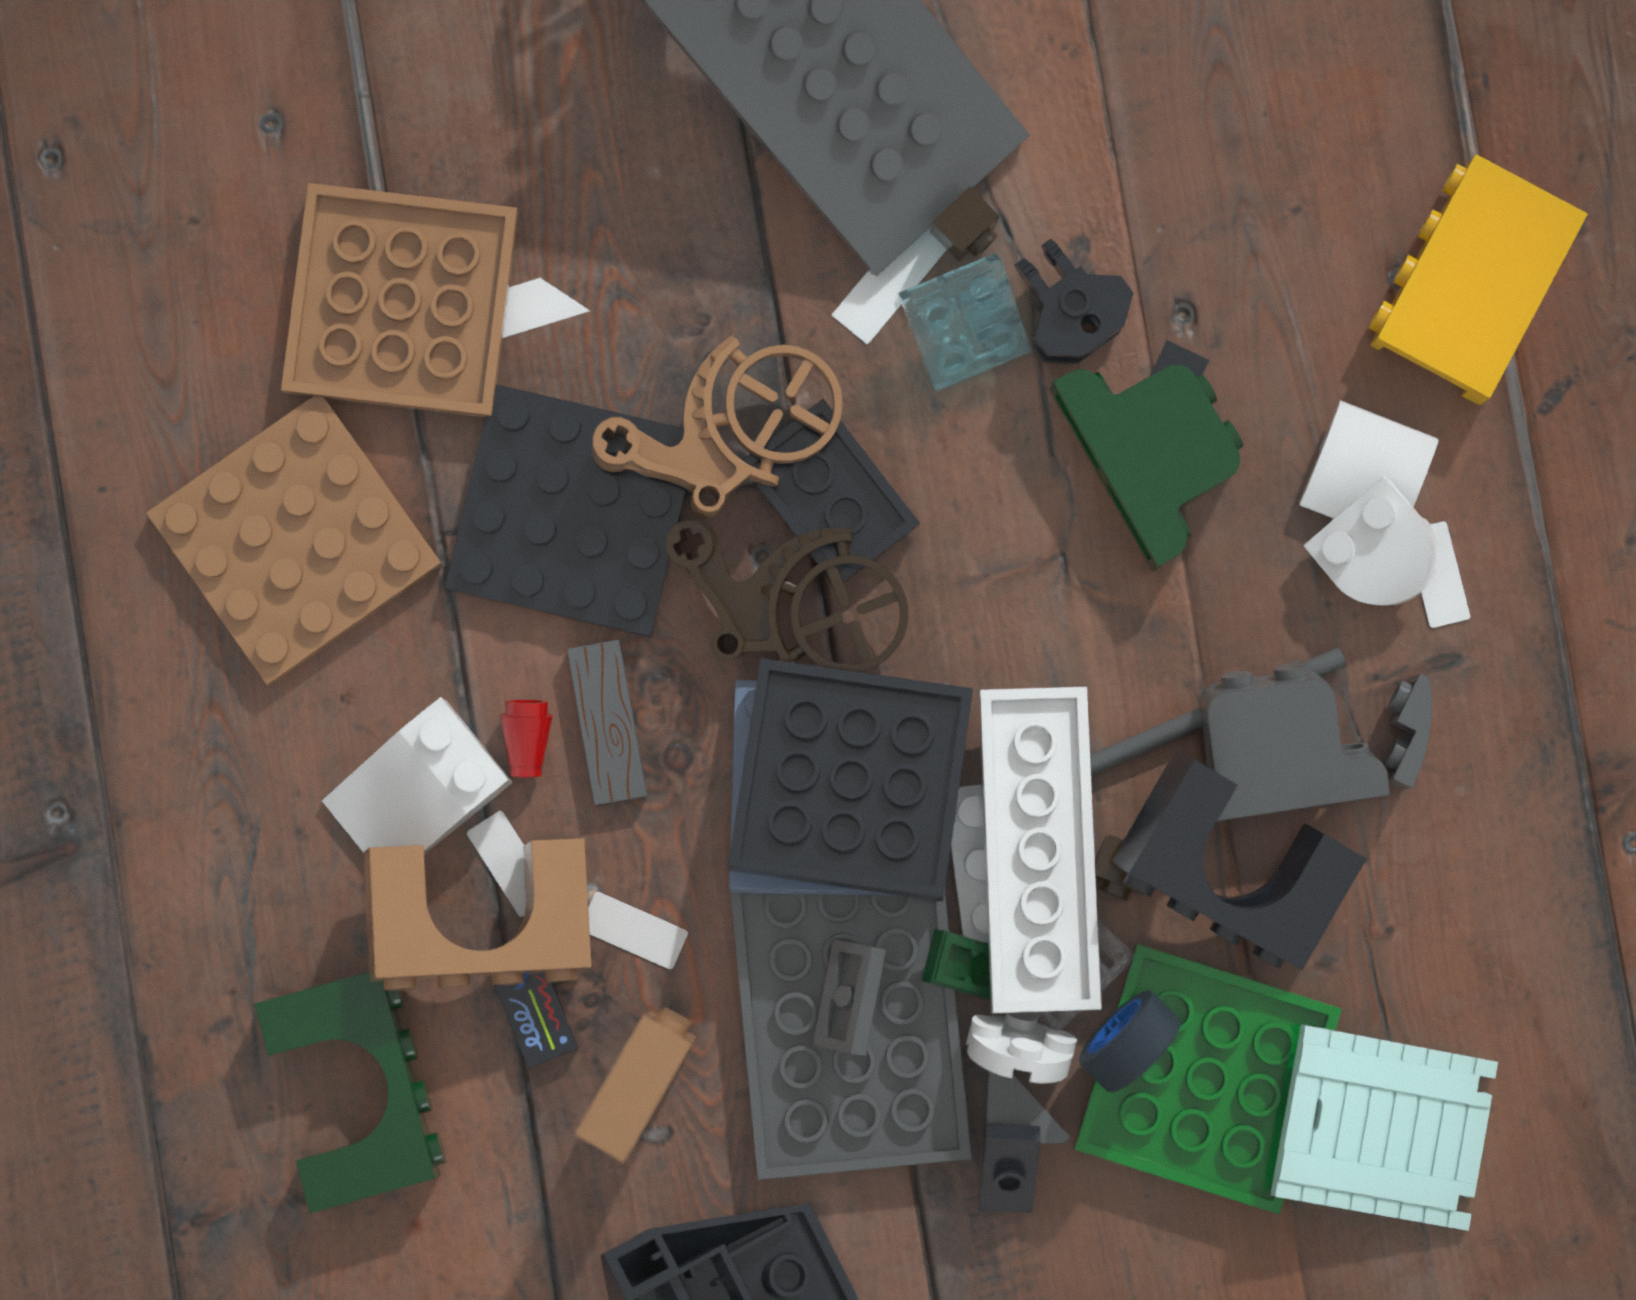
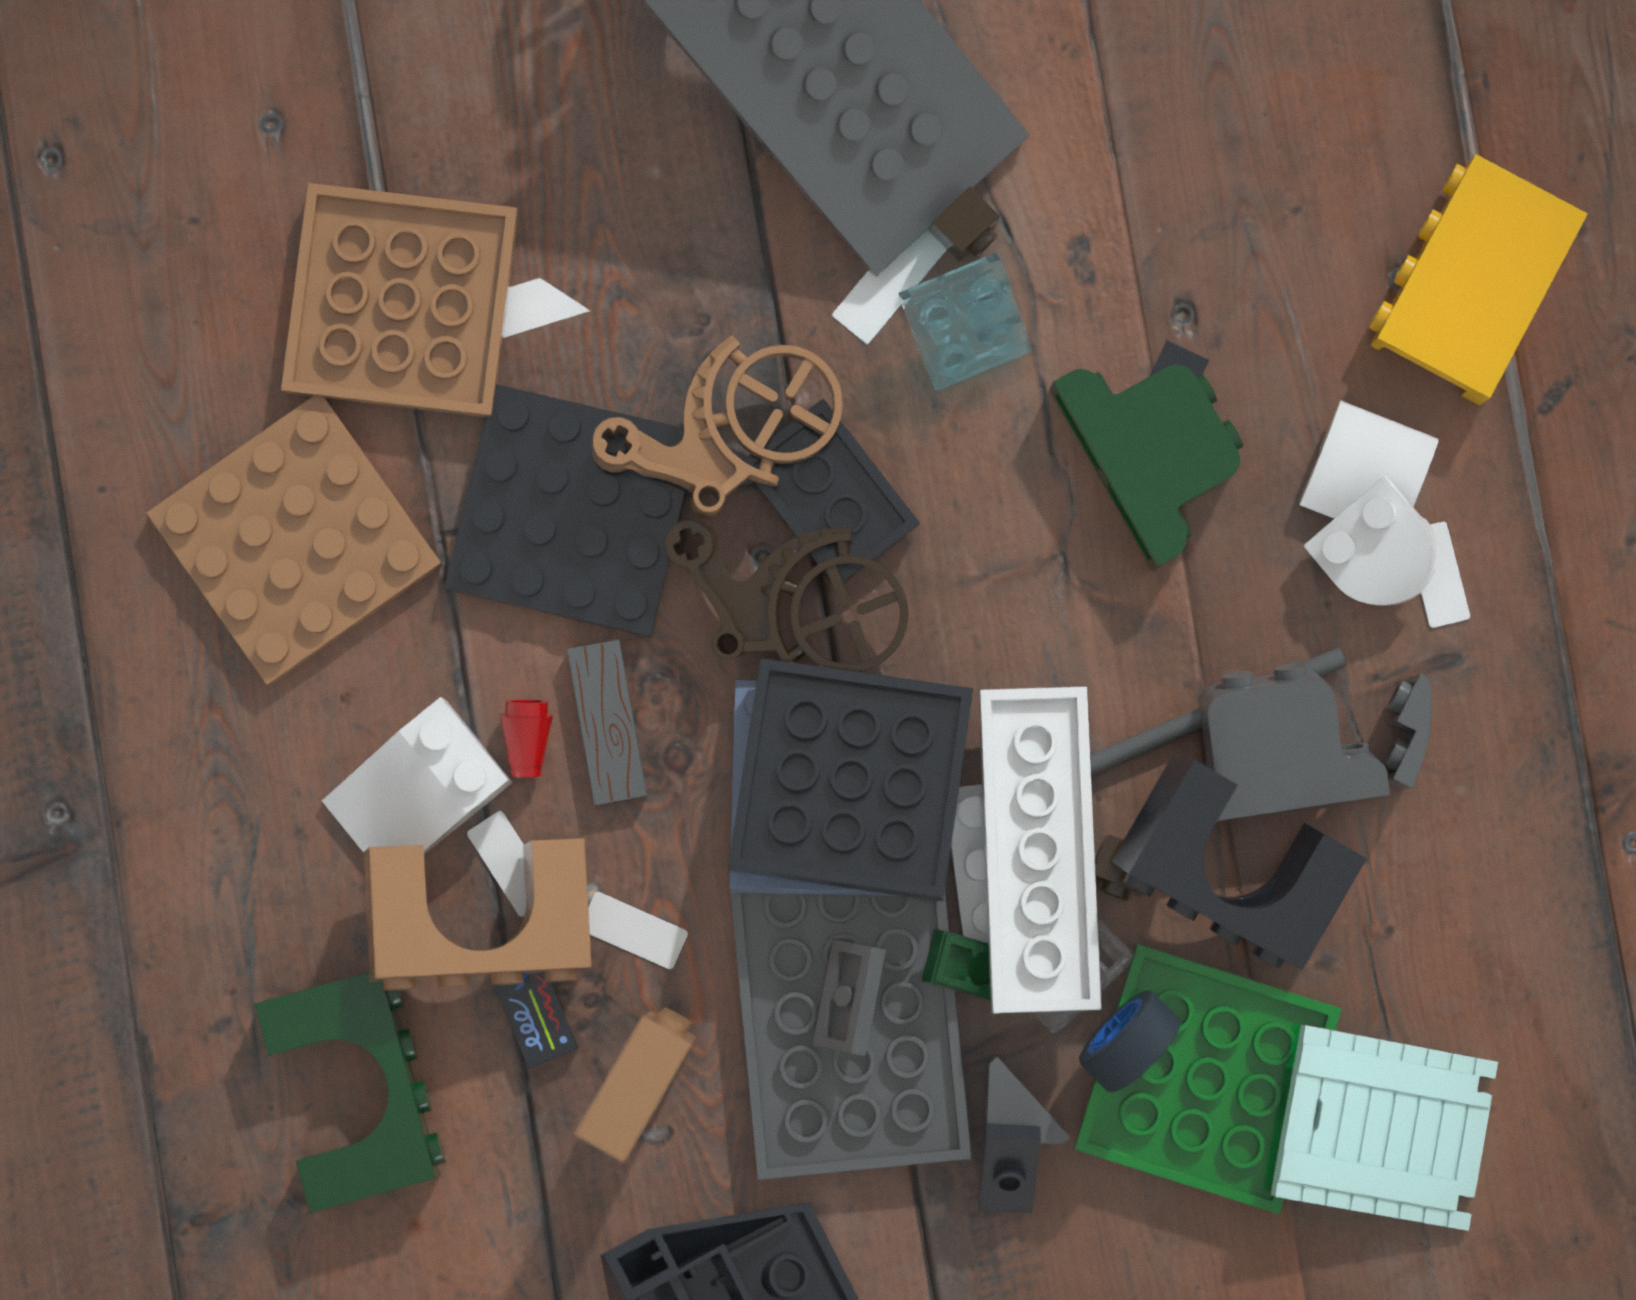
white plate [966,1012,1077,1083] -> none
black hinge [1014,239,1133,364] -> none

